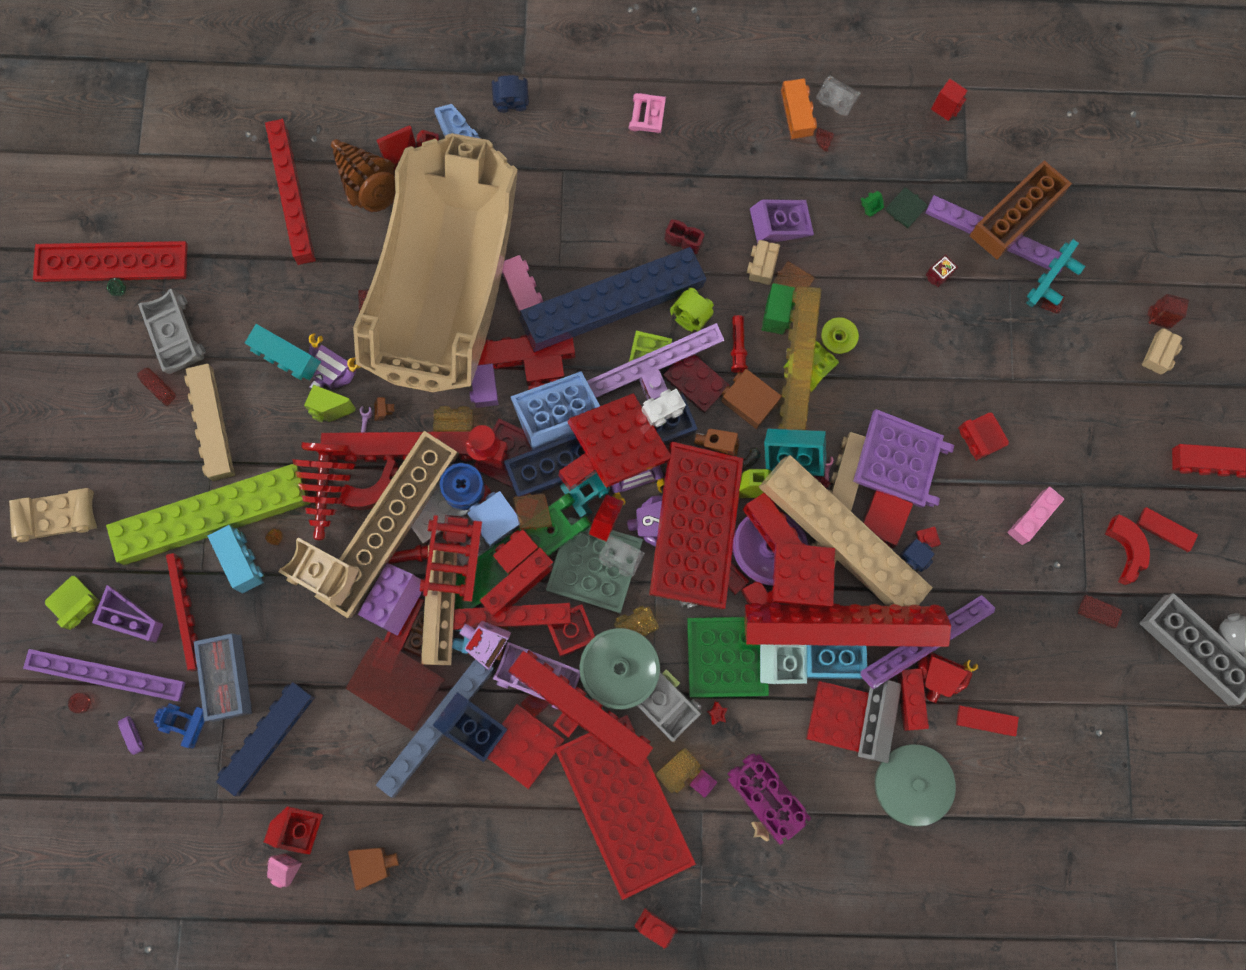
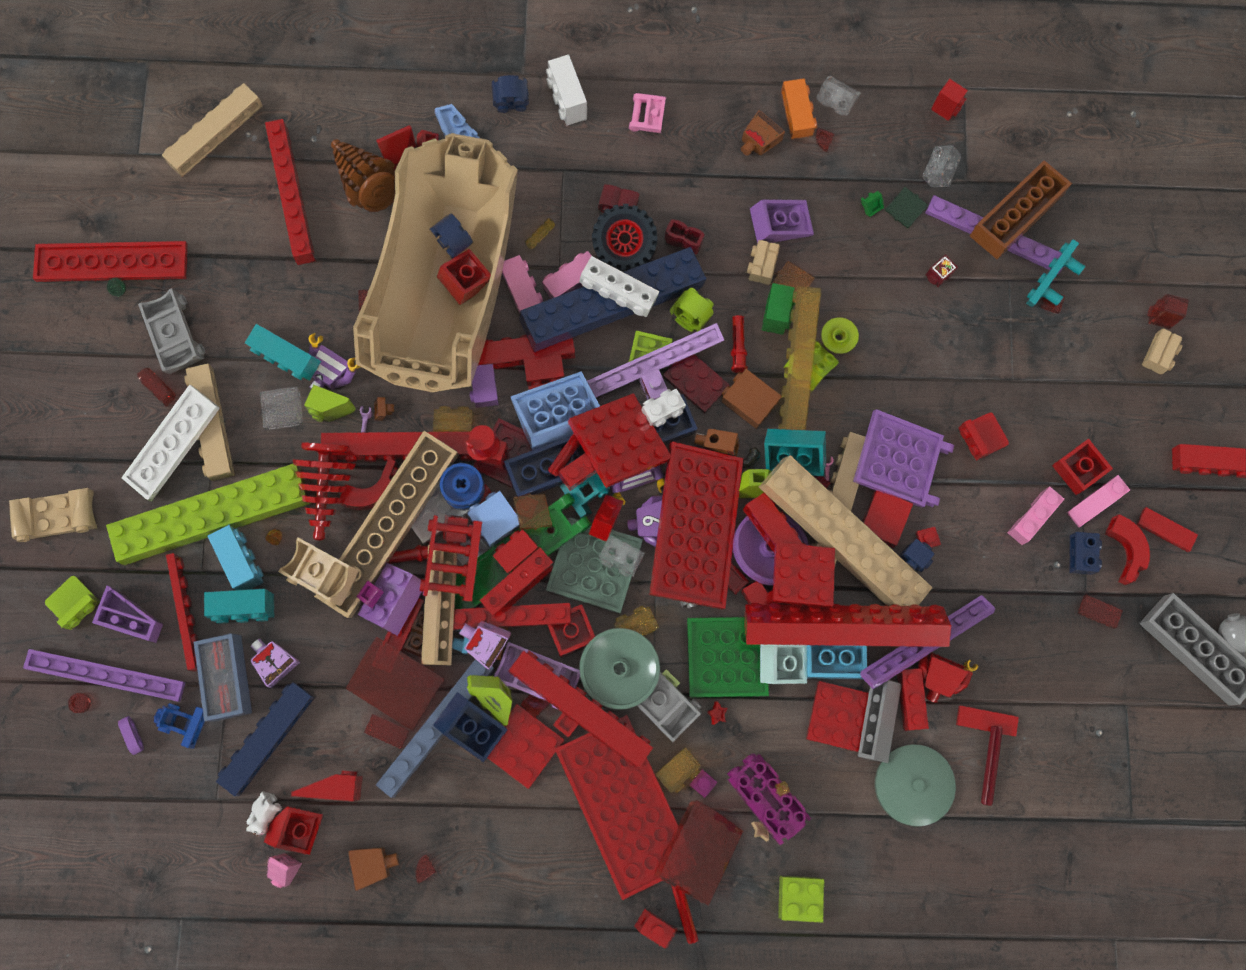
none -> white plate [122,385,220,501]
none -> tan brick [162,83,263,177]
none -> teal brick [204,589,274,624]
none -> white animal [246,791,282,836]
none -> lavender torso [251,639,300,688]
none -> clear plate [260,386,303,430]
none -> red slope [291,771,363,801]
none -> magenta plate [356,581,384,608]
none -> clear red tile [364,714,409,749]
none -> clear red tile [416,854,437,884]
none -> dark blue brick [429,213,473,259]
none -> red slope [437,249,491,305]
none -> lime slope [467,675,512,727]
none -> clear yellow axle [525,218,555,249]
none -> bright pink brick [542,251,591,299]
none -> white brick [546,55,587,126]
none -> red axle [548,433,580,476]
none -> white brick [579,256,659,317]
none -> black wheel [592,204,657,271]
none -> dark red brick [598,184,640,214]
none -> clear red slope [654,800,743,906]
none -> red axle [671,882,698,944]
none -> dark orange torso [741,110,785,156]
none -> clear yellow hand [775,781,790,797]
none -> lime brick [778,876,824,922]
none -> clear brick [922,145,962,187]
none -> dark red axle [981,726,1003,806]
none -> red brick [1052,439,1113,495]
none -> bright pink slope [1067,475,1130,527]
none -> dark blue brick [1070,532,1102,575]

